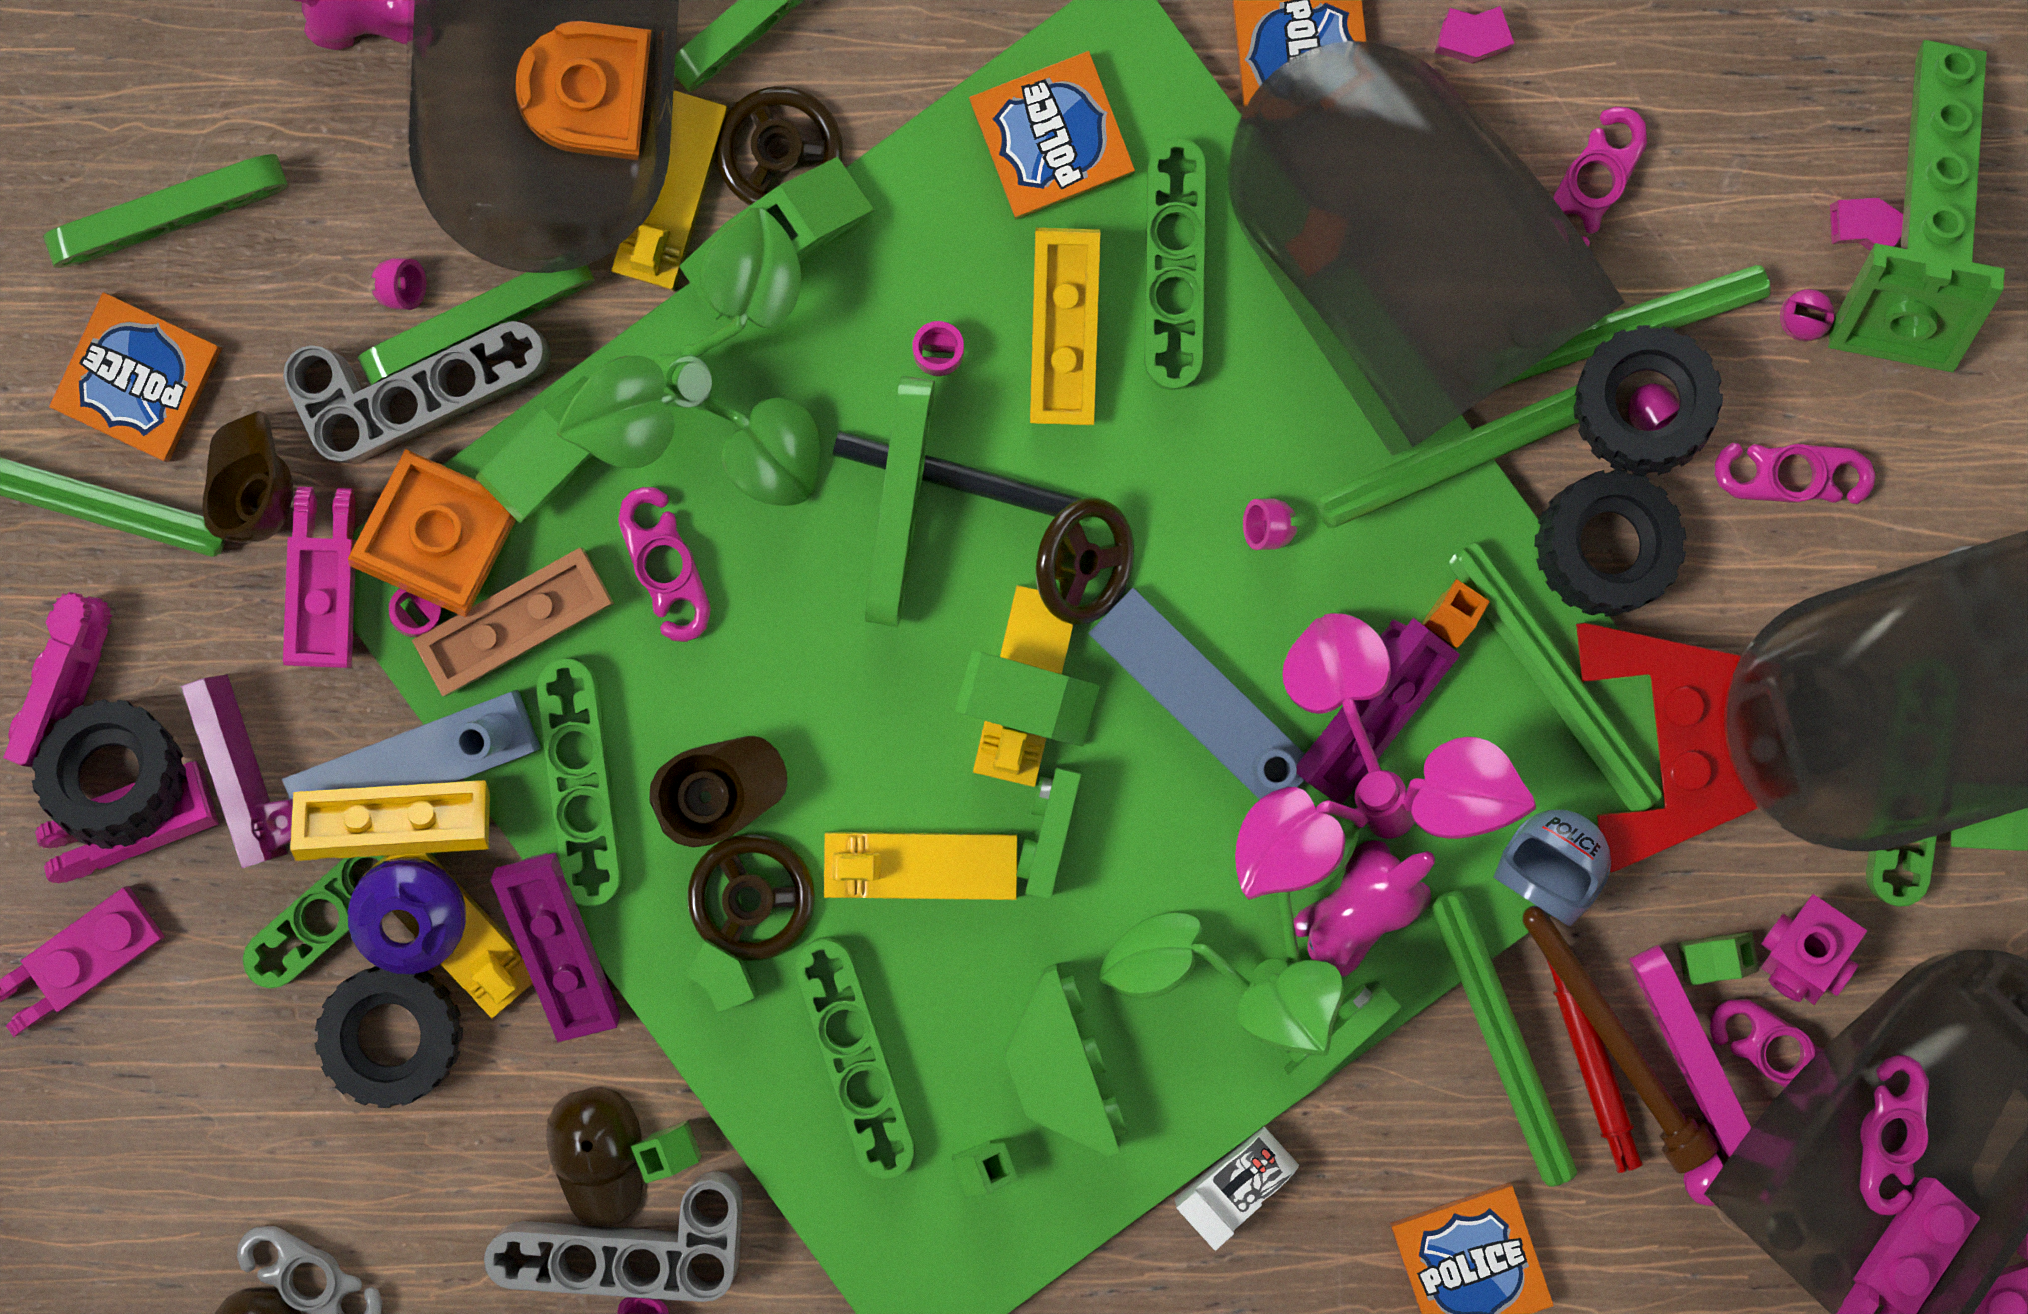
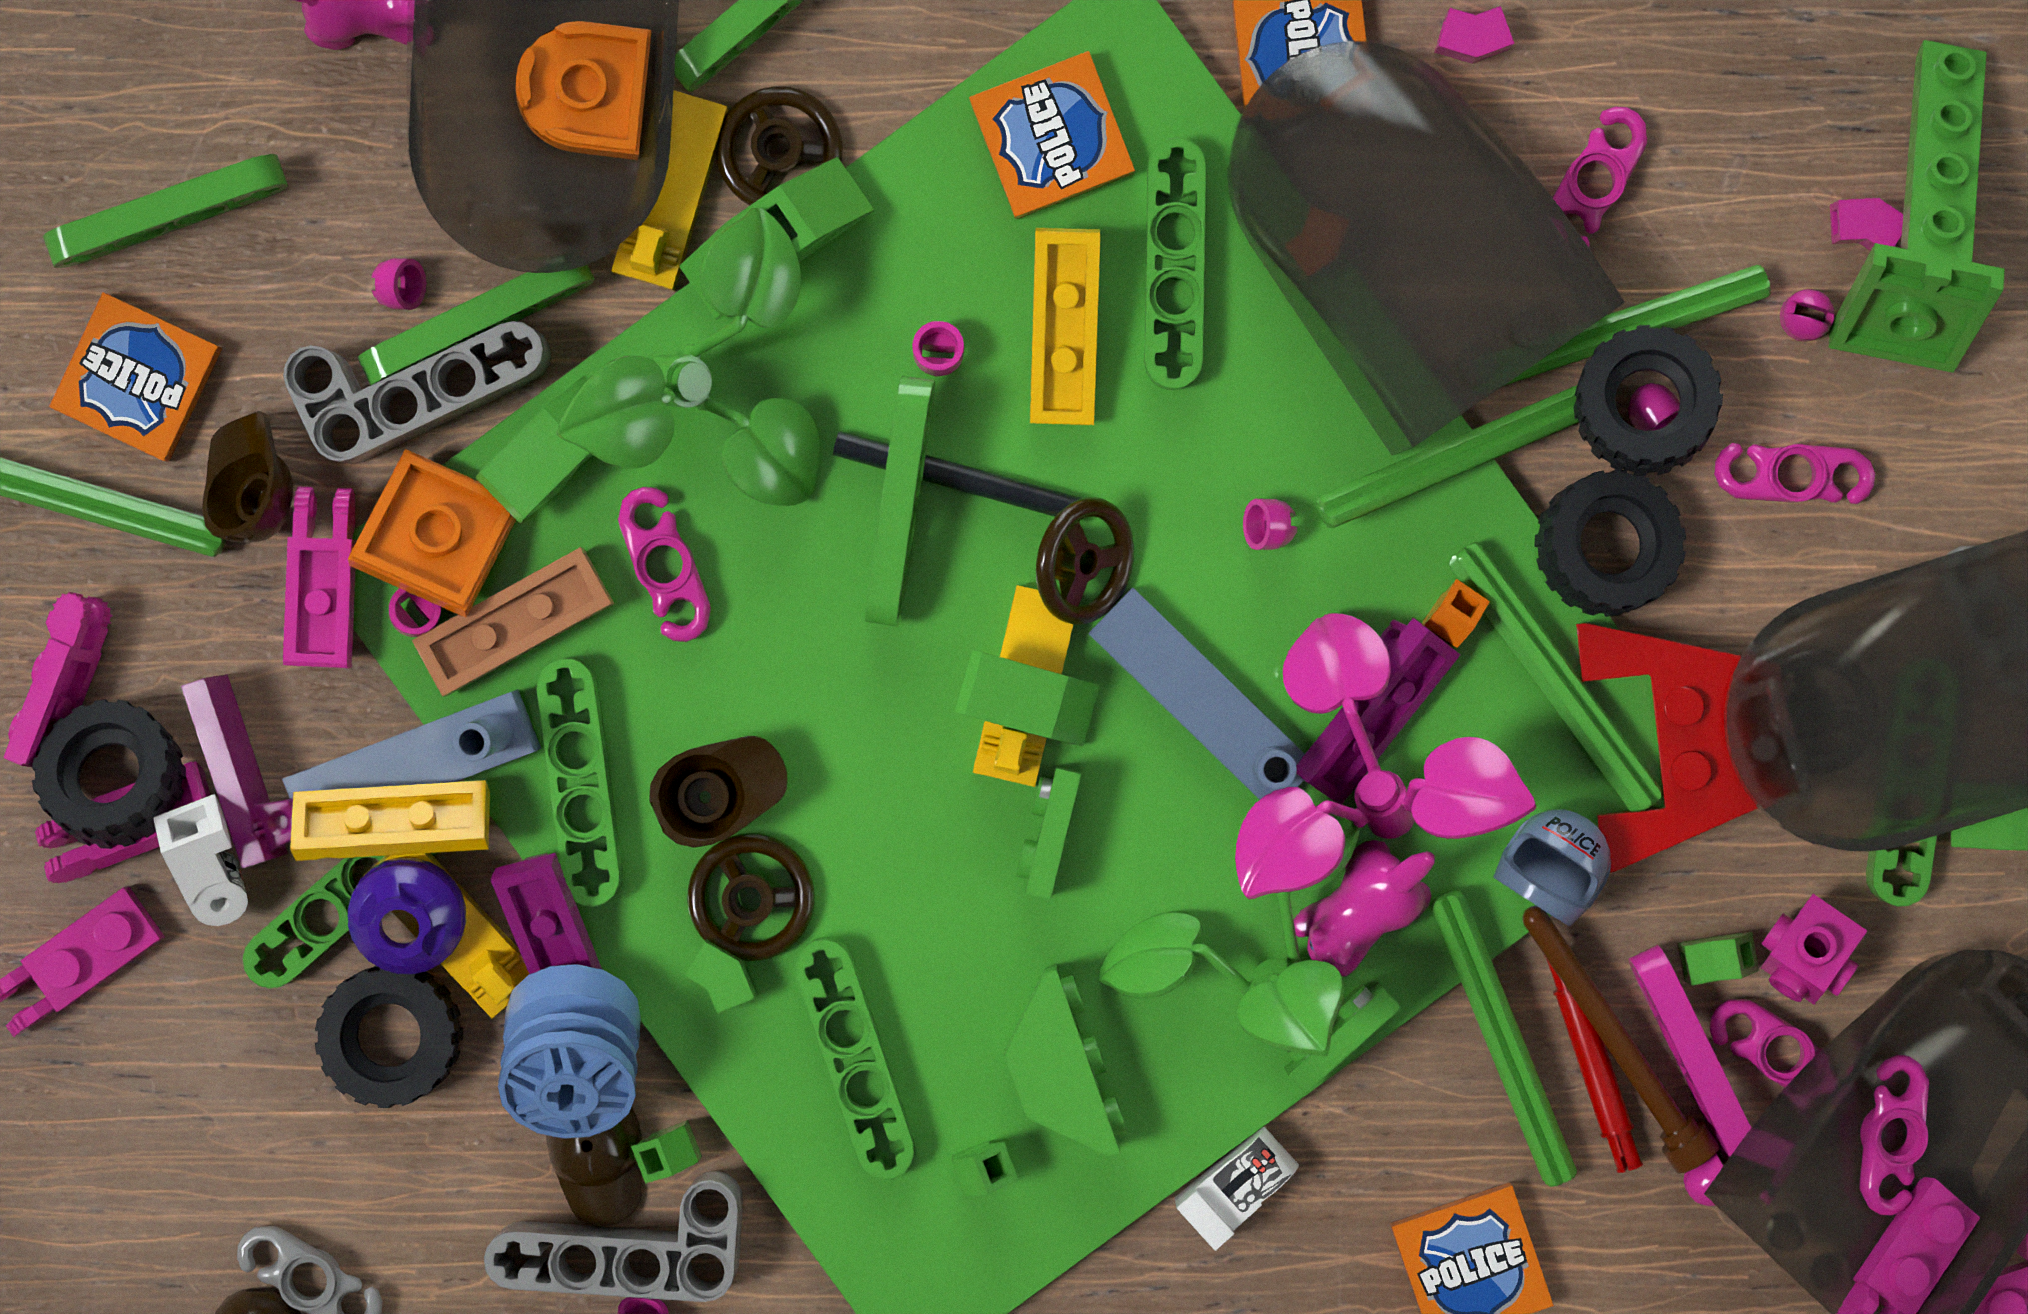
yellow hinge [824,832,1017,900] -> none
none -> white leg [153,794,248,926]
none -> medium blue wheel [498,964,641,1138]

